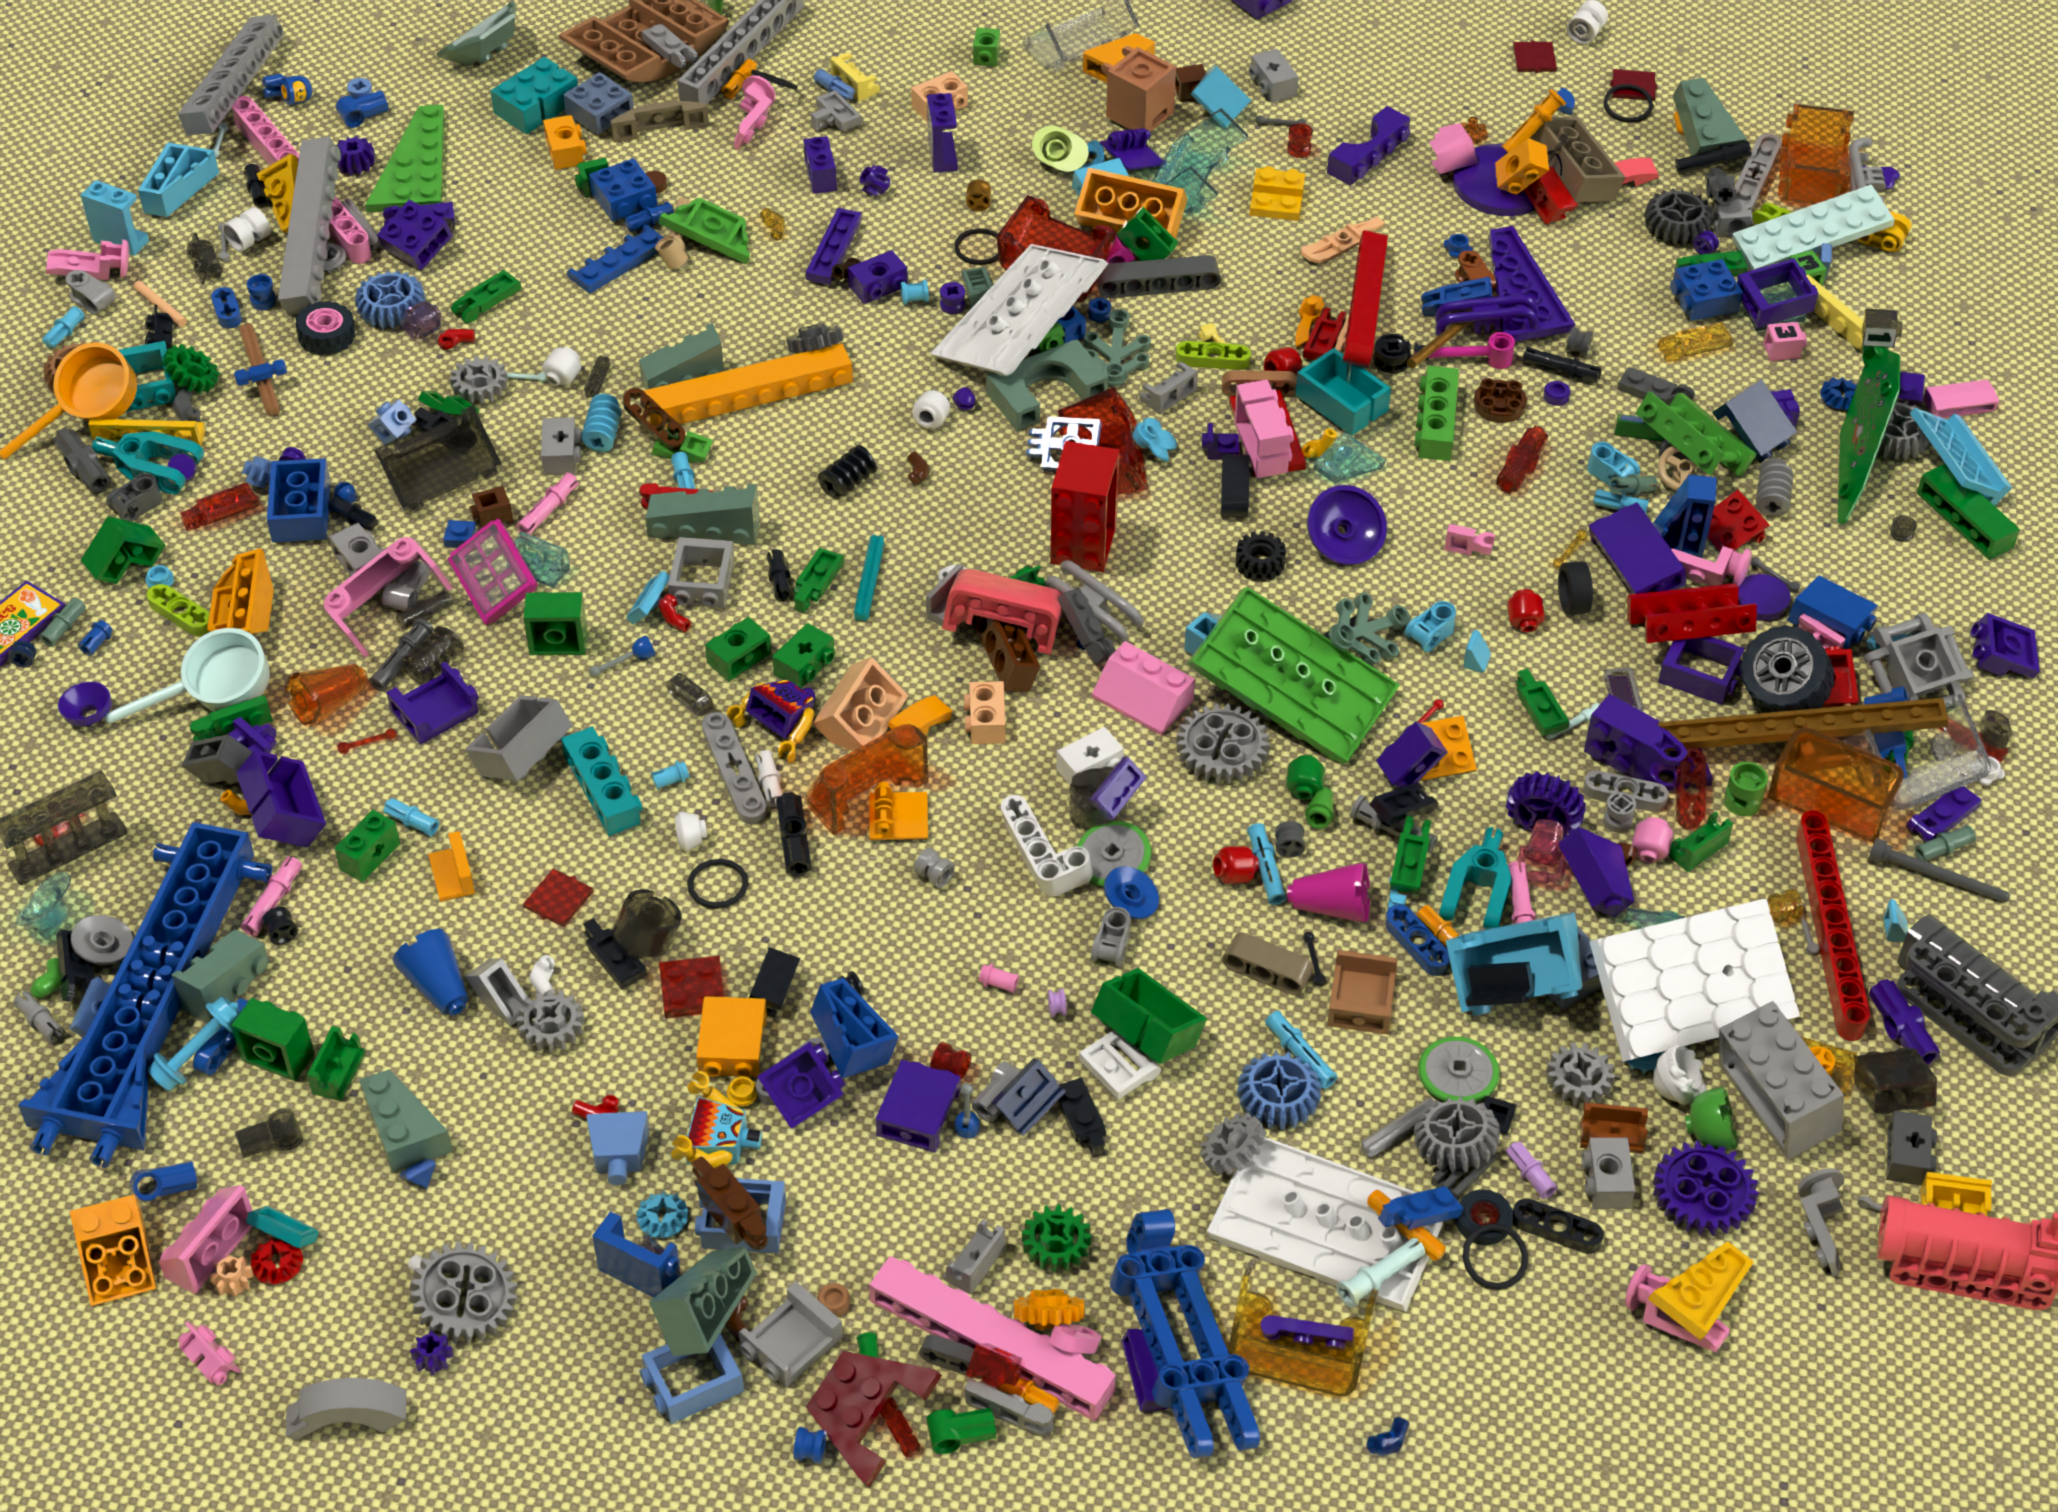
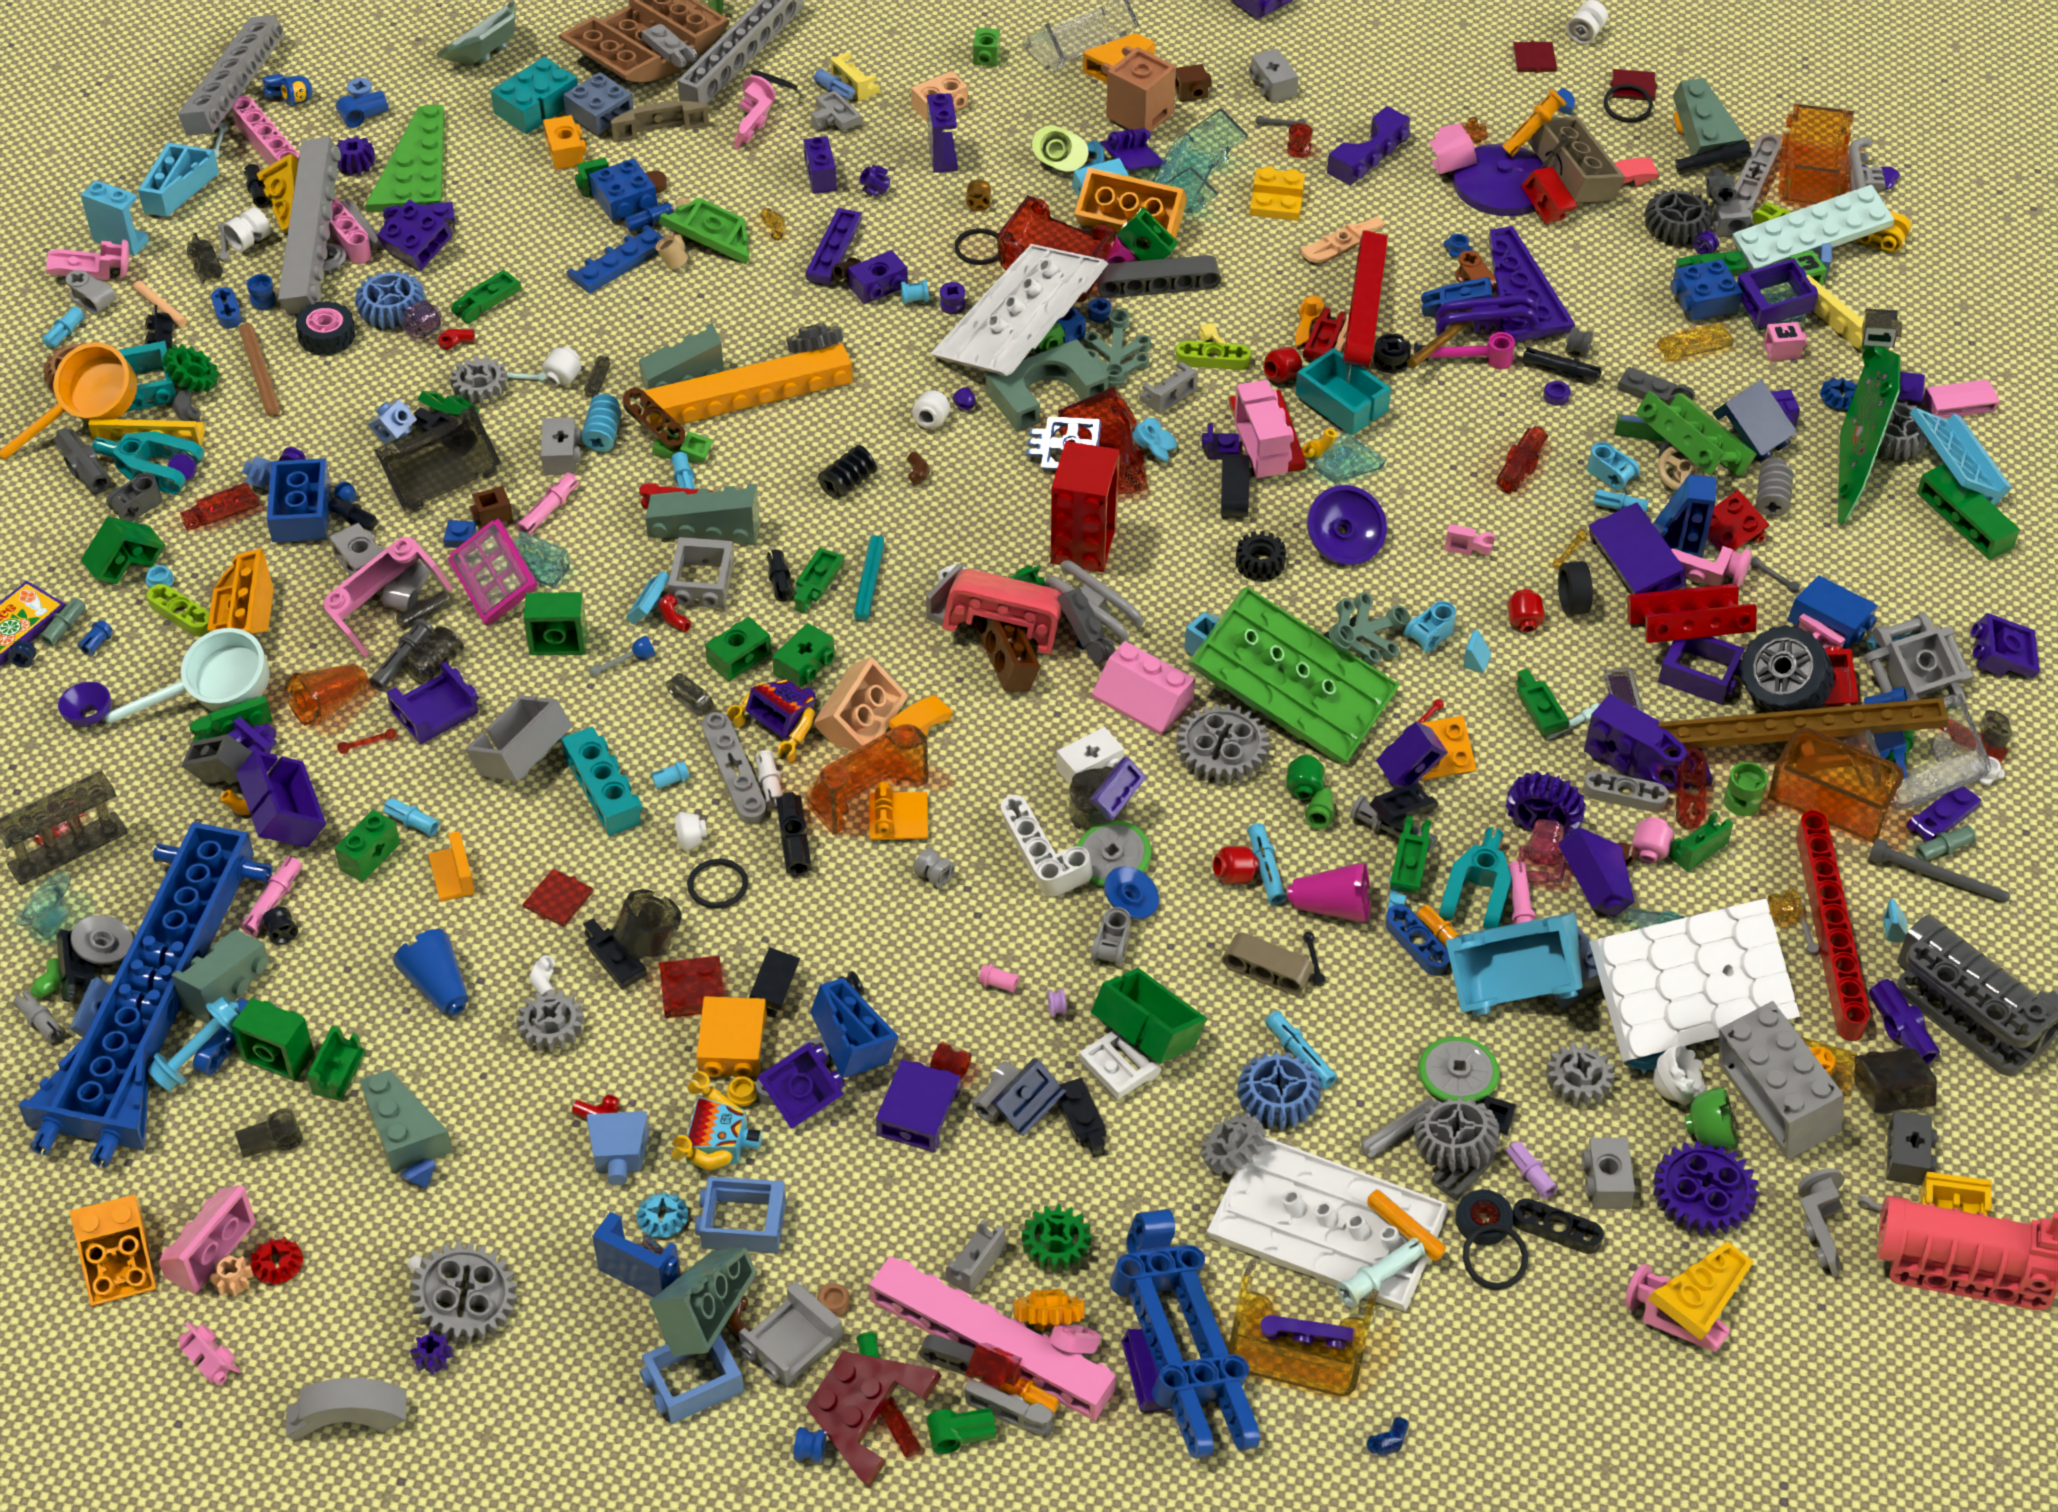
blue piece [130,1161,197,1201] -> none
blue axle [234,359,287,386] -> none
teal tile [246,1206,319,1248] -> none
light grey slope [465,958,529,1026] -> none
reddish brown hinge [691,1156,768,1251] -> none
light orange axle [721,59,757,99] -> none
hinge [955,1083,980,1138] -> none
sand green slope [961,267,993,308] -> none
light nougat brick [964,681,1005,744] -> none
medium azure slope [1191,65,1252,128] -> none
medium nougat beam [1222,370,1297,397] -> none
dark grey wheel [1275,821,1305,858] -> none
medium nougat panel [1327,950,1398,1035] -> none
blue hinge [1378,1186,1463,1230] -> none
bright green brick [1414,366,1459,461] -> none
black panel [1465,962,1534,1006] -> none
reddish brown tile [1473,378,1527,423] -> none
light orange brick [1495,138,1549,195] -> none
dark orange hinge [1580,1102,1648,1154] -> none
light grey wheel [1603,792,1636,833] -> none
sand green pin [1609,474,1658,495] -> none
dark purple tile [1738,574,1791,621] -> none
clear smoke bush [1890,515,1917,542] -> none

